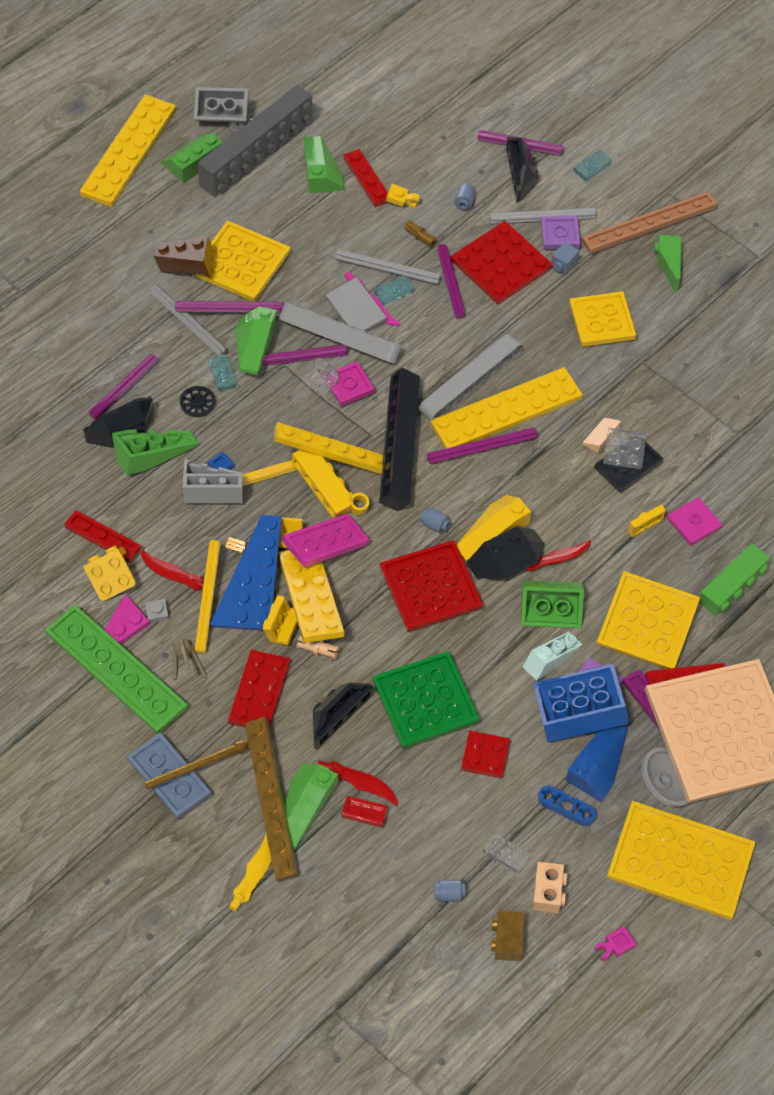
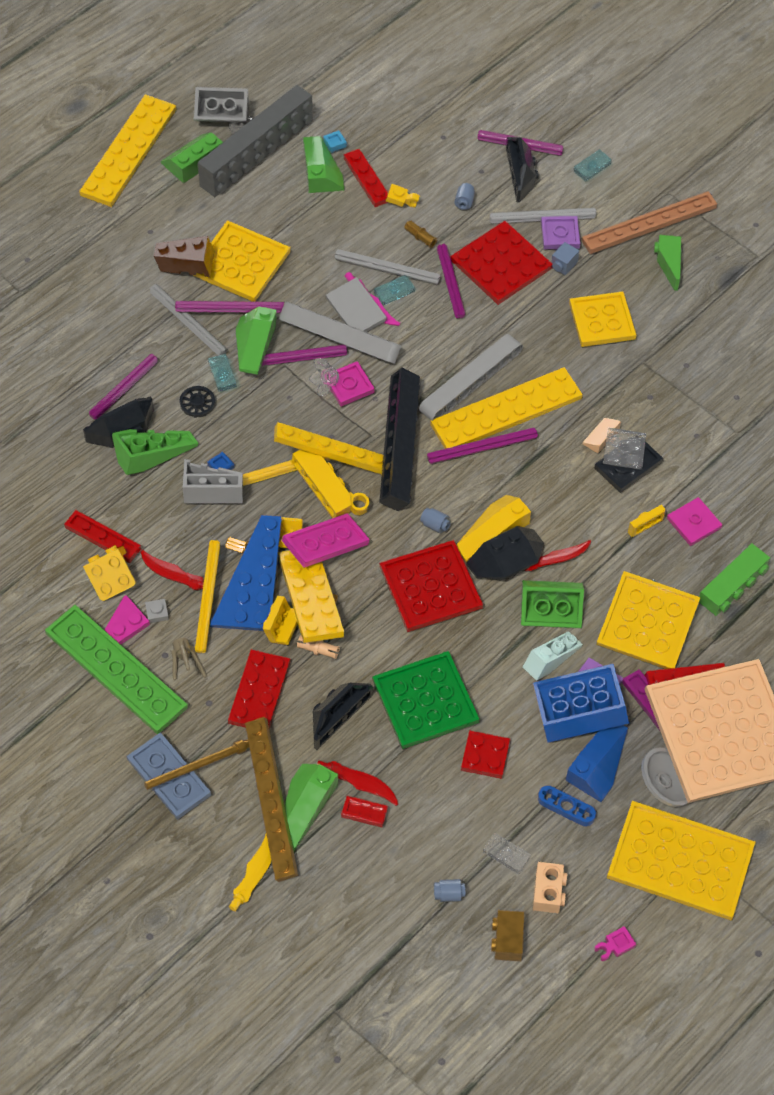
none -> dark azure plate [323,130,347,152]

